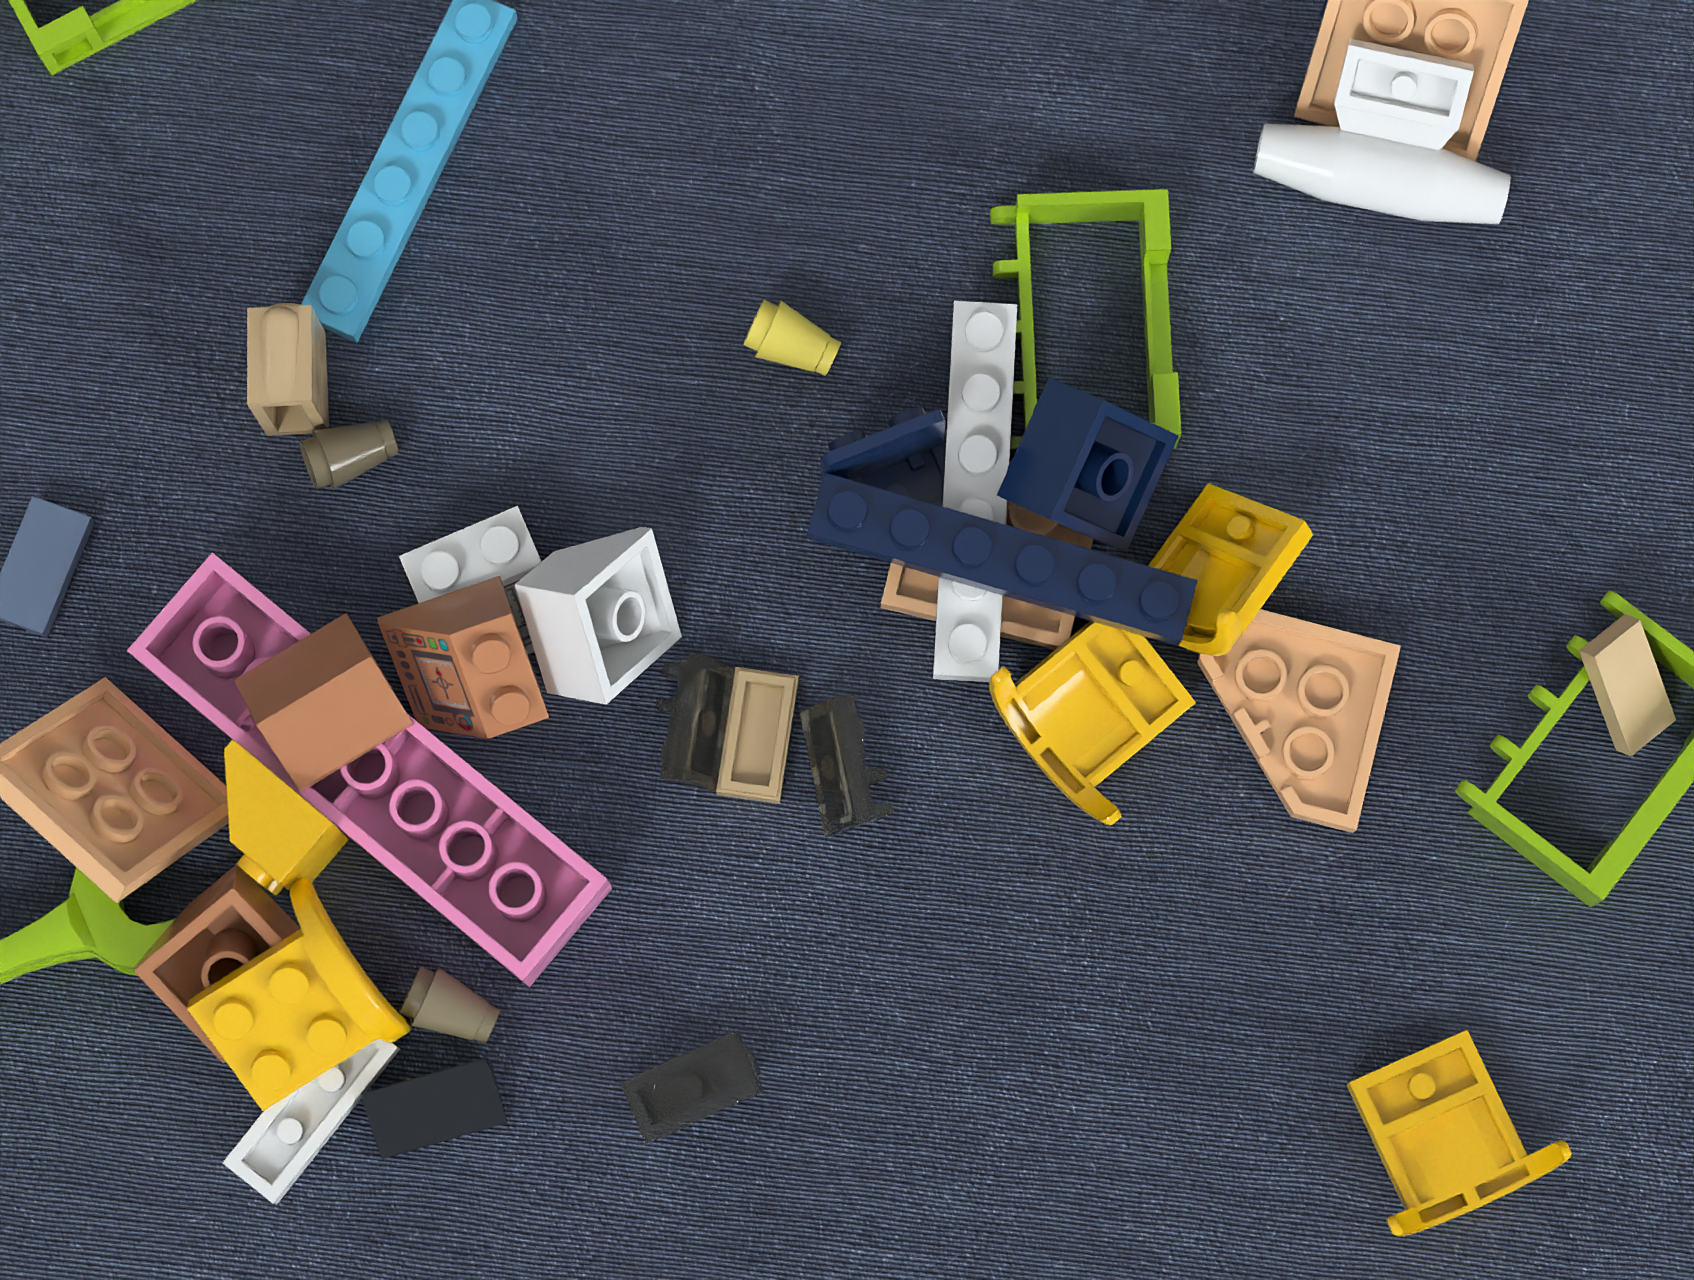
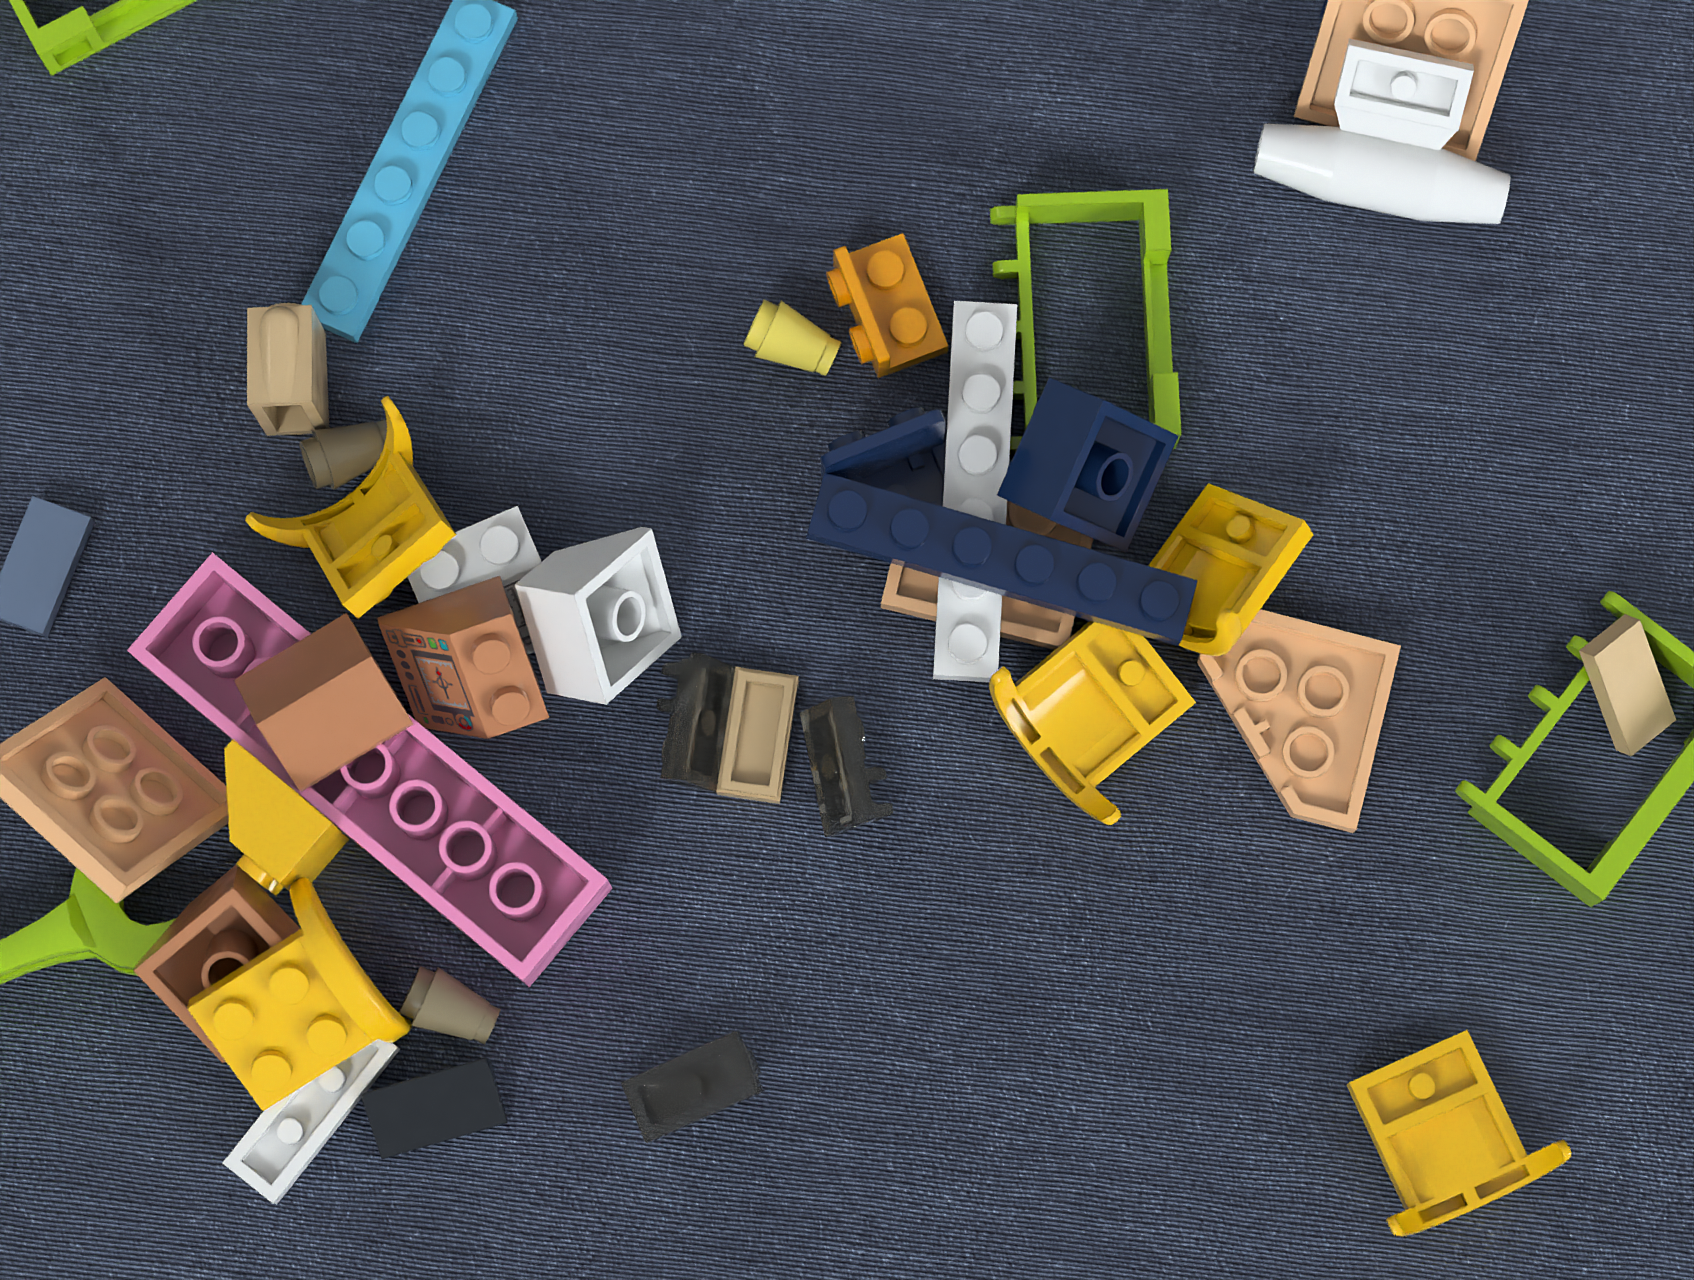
none -> yellow piece [245,396,456,619]
none -> light orange bracket [826,233,949,378]

